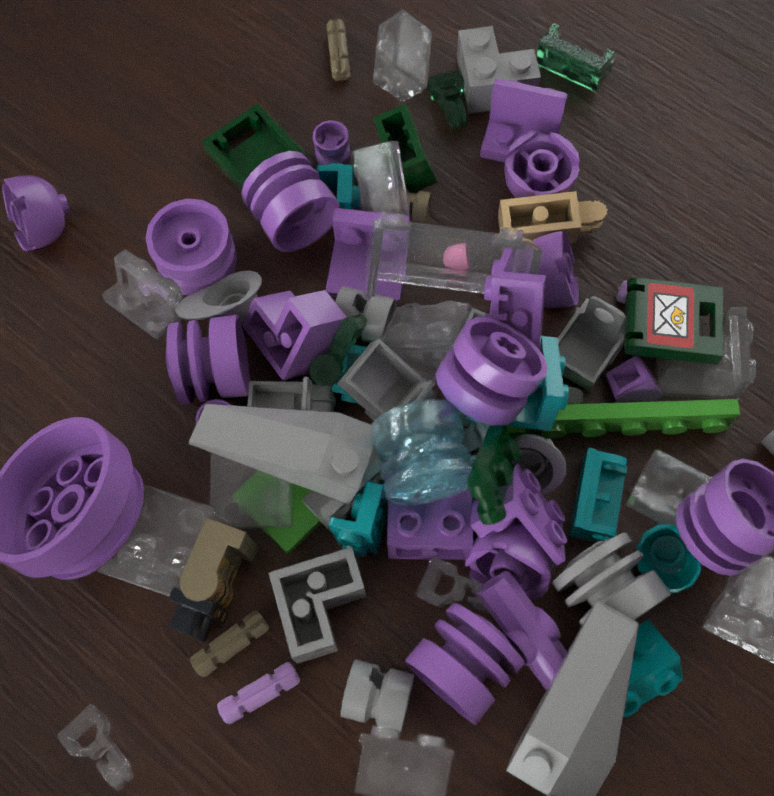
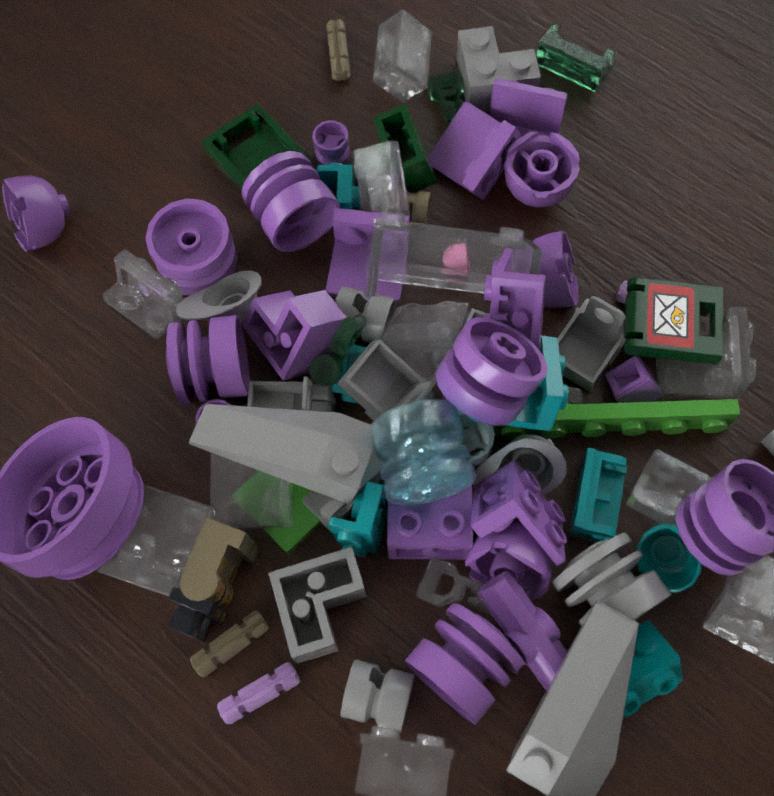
clear piece [57,703,134,791] -> none
dark green plate [467,425,520,525] -> none
tan hinge [498,191,608,251] -> none
none -> medium lavender bracket [429,102,522,200]

